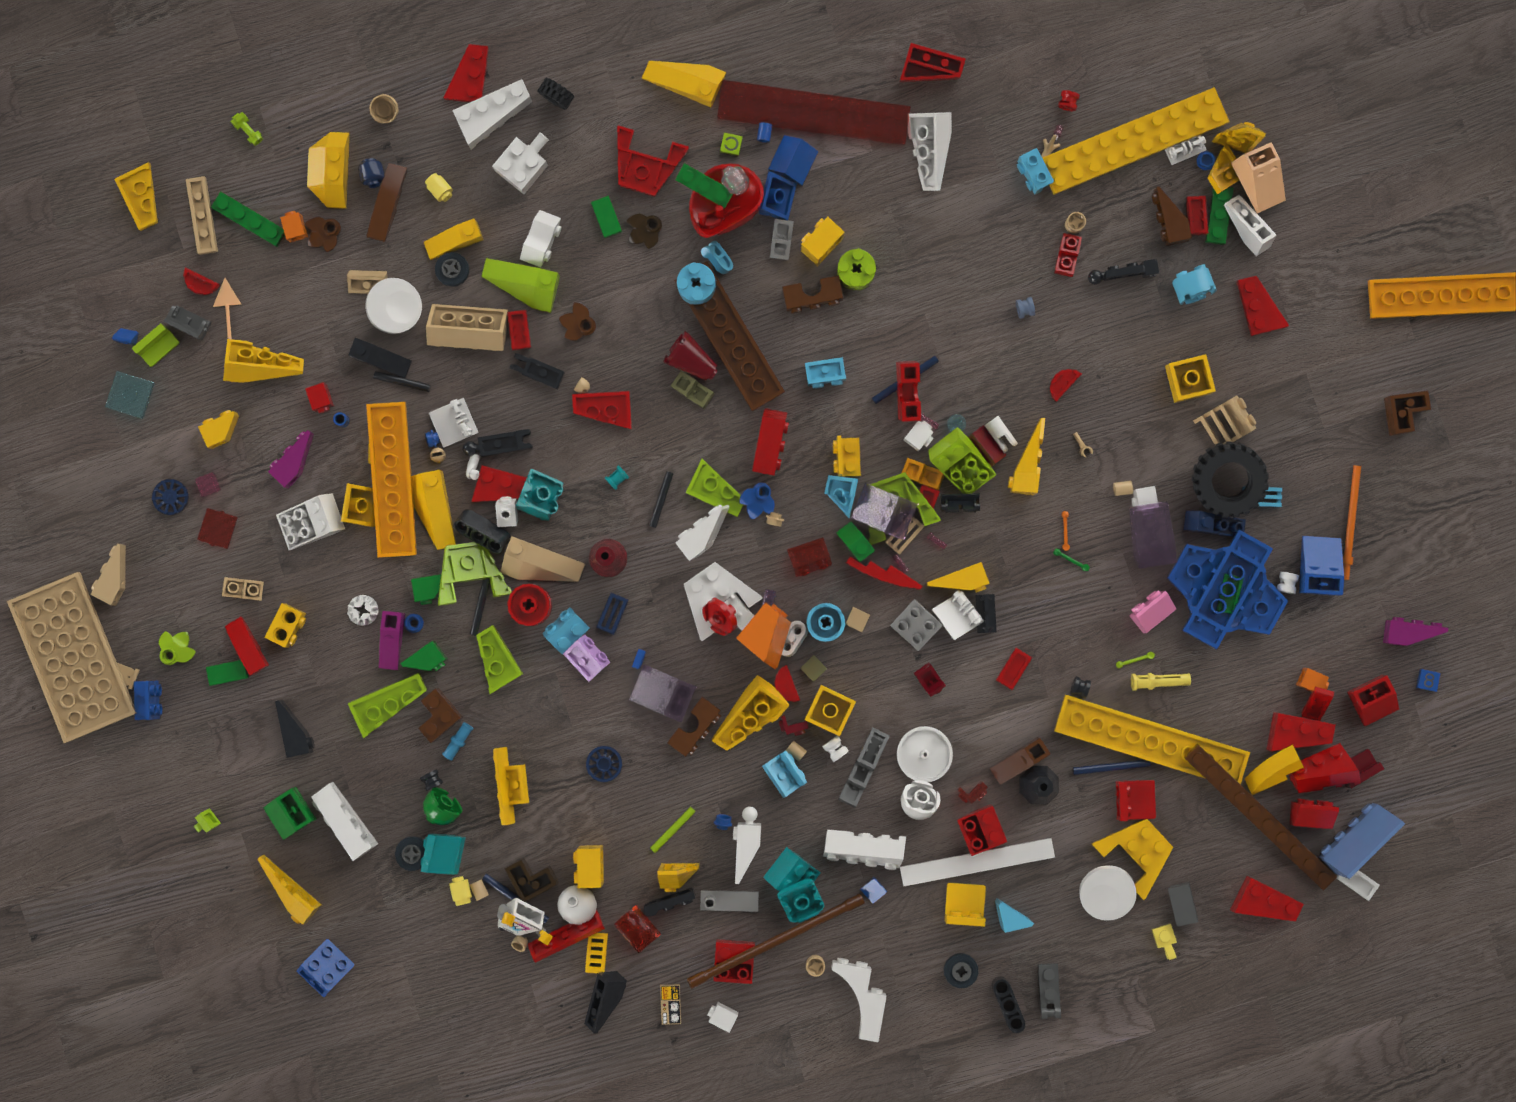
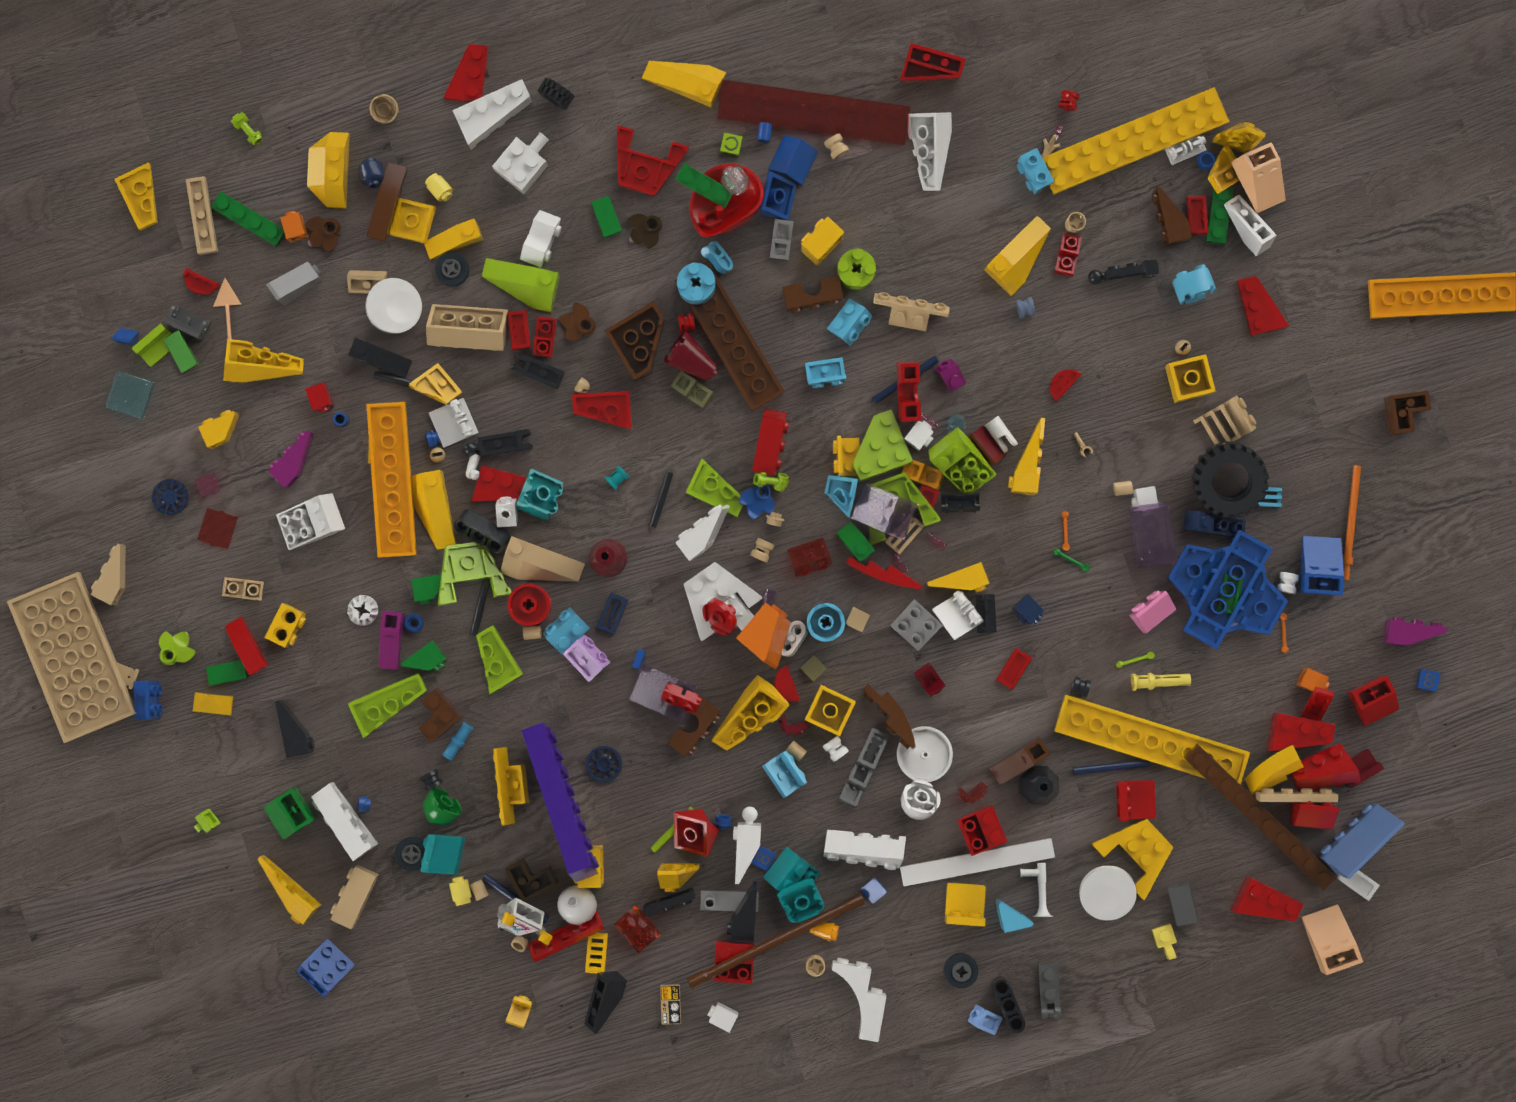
yellow slope [341,483,375,527] -> none
none -> bright green slope [163,330,199,373]
none -> yellow slope [193,692,234,715]
none -> light grey slope [266,262,322,306]
none -> tan brick [330,865,379,929]
none -> blue plate [357,795,371,814]
none -> yellow tile [389,198,436,244]
none -> yellow wing [409,363,462,405]
none -> yellow bracket [505,995,532,1029]
none -> dark purple brick [521,722,599,882]
none -> tan hinge [523,625,542,640]
none -> red slope [533,316,557,357]
none -> reddish brown brick [605,301,665,383]
none -> red hinge [660,683,702,714]
none -> red slope [674,809,719,857]
none -> red wheel [678,312,696,333]
none -> black slope [727,881,757,943]
none -> tan wheel [750,538,775,563]
none -> blue tile [751,845,776,871]
none -> lime bar [753,472,789,492]
none -> light orange cone [810,923,839,942]
none -> tan wheel [824,133,849,160]
none -> medium azure bracket [827,298,872,346]
none -> lime plate [852,409,913,482]
none -> reddish brown slope [863,684,916,750]
none -> tan bracket [873,292,950,331]
none -> magenta bracket [935,359,966,393]
none -> light blue bracket [968,1004,1003,1035]
none -> yellow wedge [984,216,1051,296]
none -> dark blue brick [1013,594,1044,624]
none -> white piece [1020,863,1053,917]
none -> tan hinge [1175,340,1191,355]
none -> tan plate [1256,788,1338,802]
none -> orange hinge [1279,613,1289,653]
none -> light nougat slope [1301,904,1363,975]

